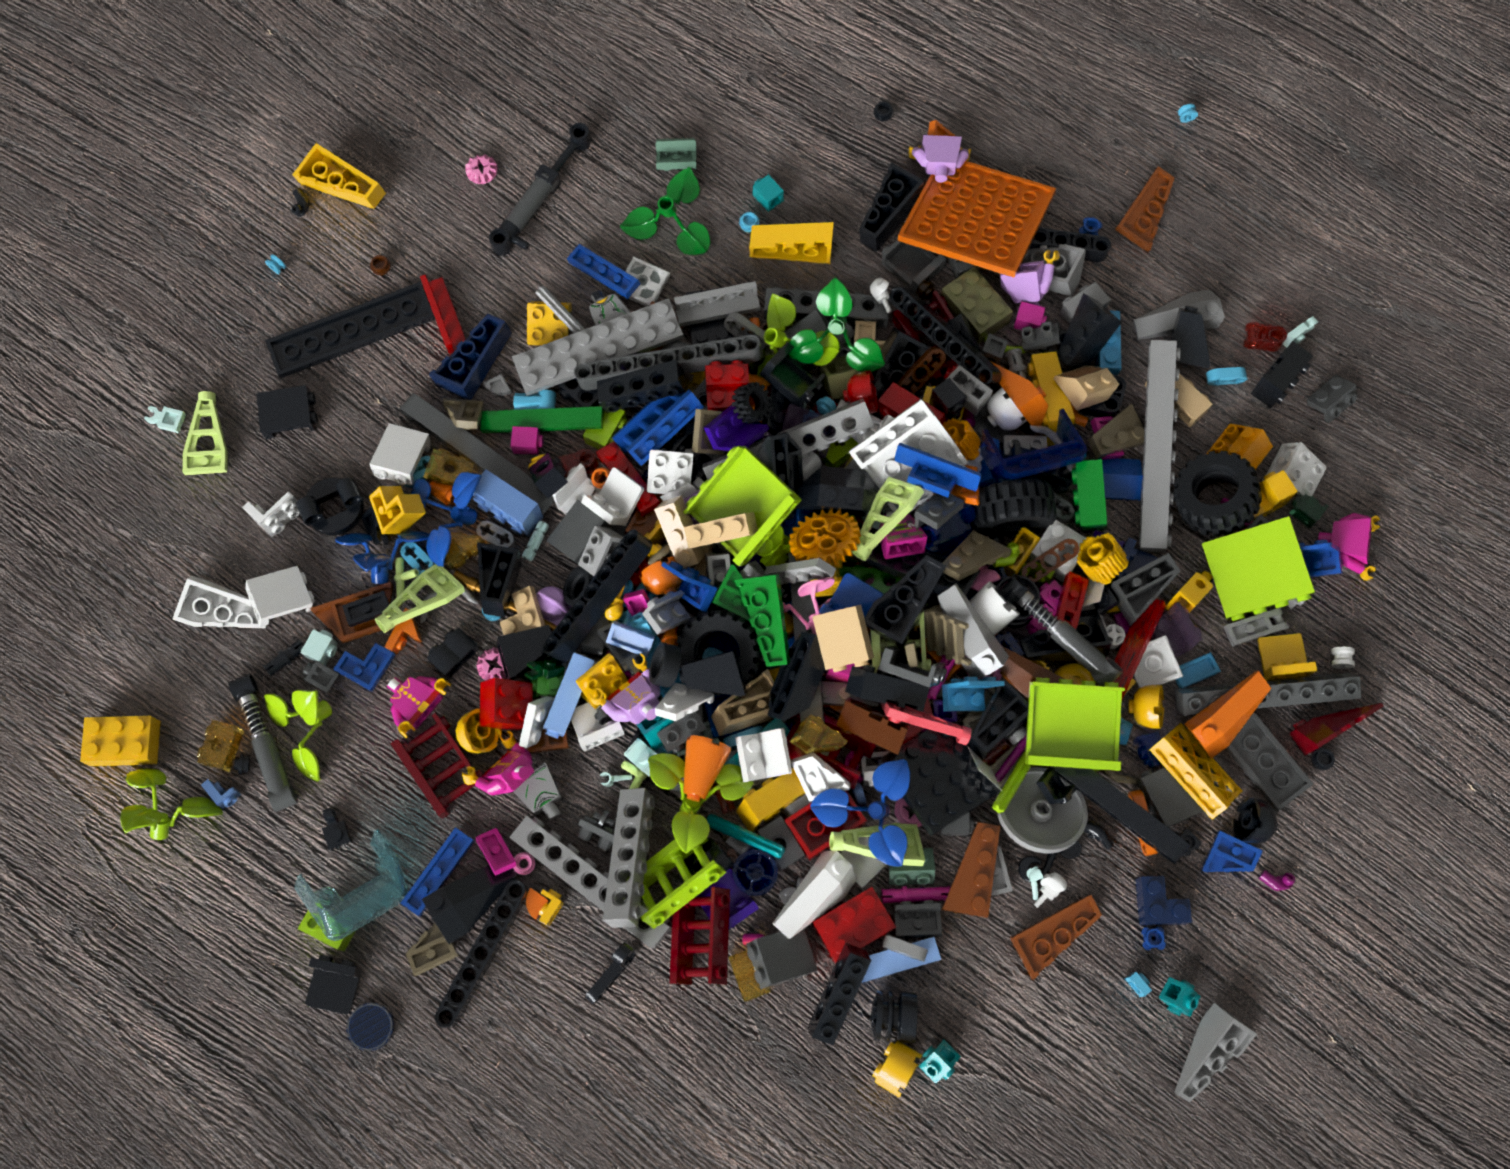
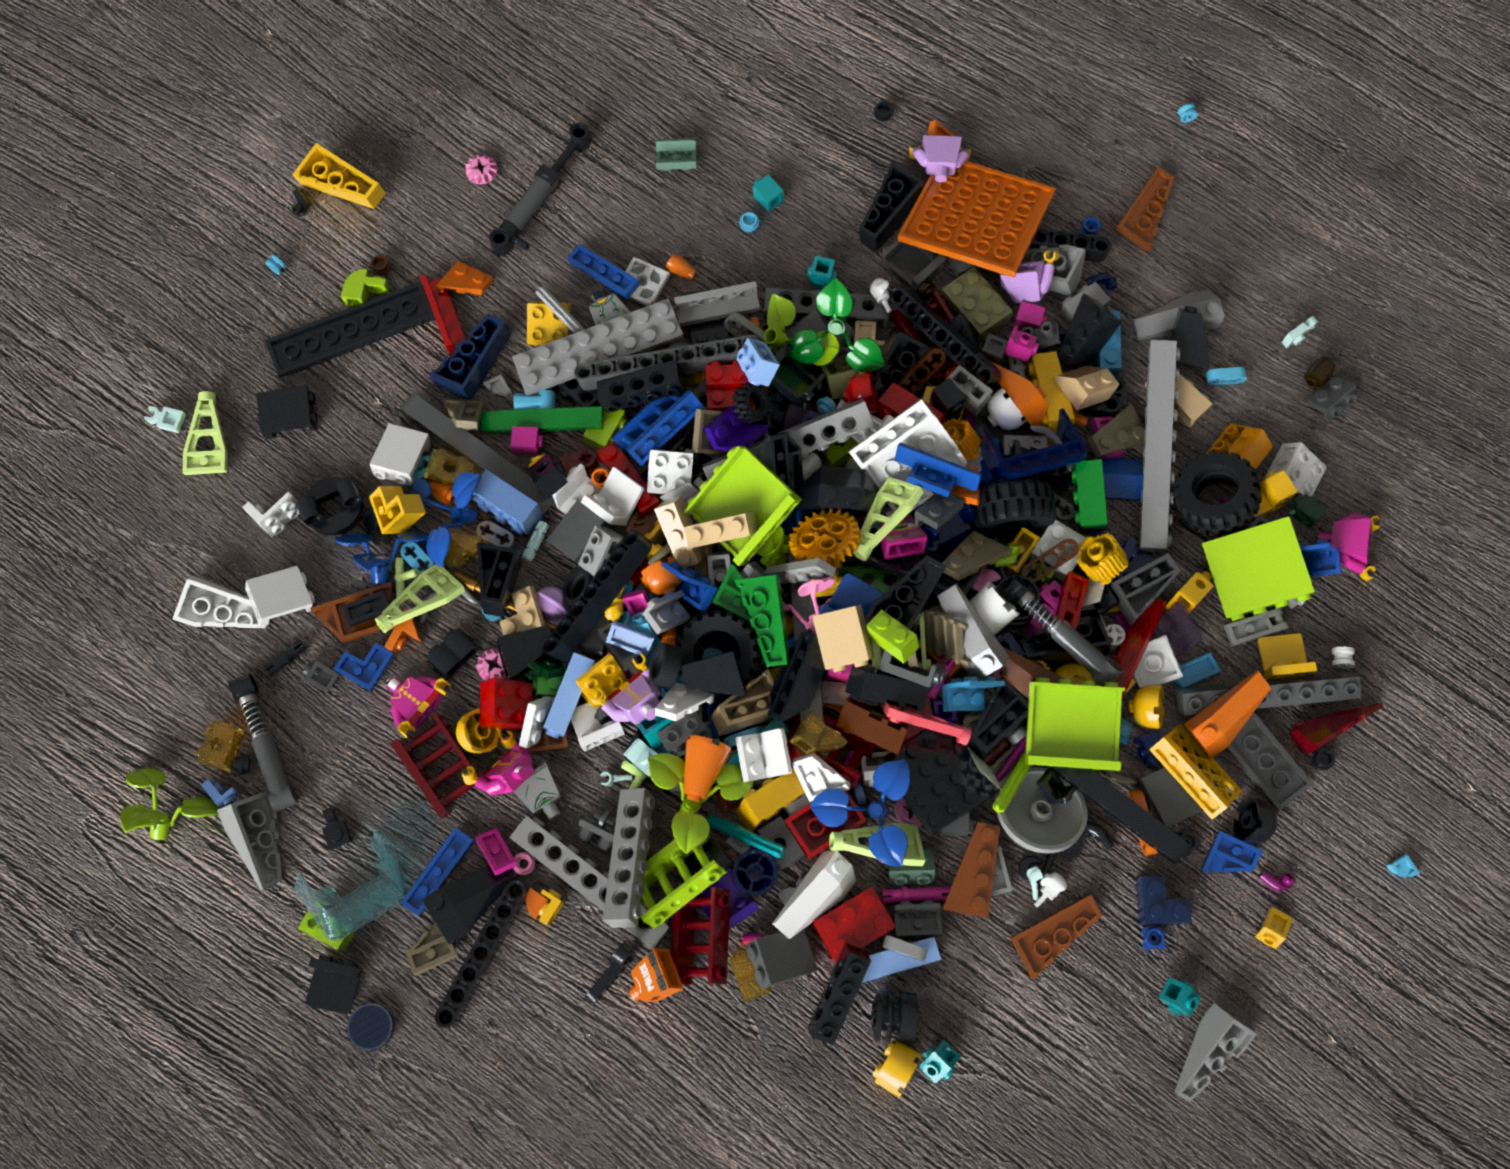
yellow brick [80,716,161,766] -> none
lime plant [264,690,332,781] -> none
light aqua brick [300,629,338,666] -> none
green plant [620,167,710,255] -> none
yellow wedge [749,222,834,264] -> none
white sticker [840,837,887,888] -> none
medium azure plate [1125,972,1152,997] -> none
clear red piece [1244,322,1287,352] -> none
black wedge [1250,341,1313,408] -> none
none -> light grey wedge [217,791,282,890]
none -> lime brick [341,269,390,307]
none -> orange wing [437,261,493,295]
none -> orange torso [629,948,684,1002]
none -> orange cone [666,254,697,281]
none -> light blue brick [737,338,780,386]
none -> teal brick [807,256,838,289]
none -> lime brick [866,609,919,663]
none -> dark pink brick [1004,326,1039,362]
none -> clear blue arm [1086,272,1117,290]
none -> yellow bracket [1255,906,1293,949]
none -> dark brown brick [1304,356,1335,388]
none -> medium azure tile [1386,854,1420,877]

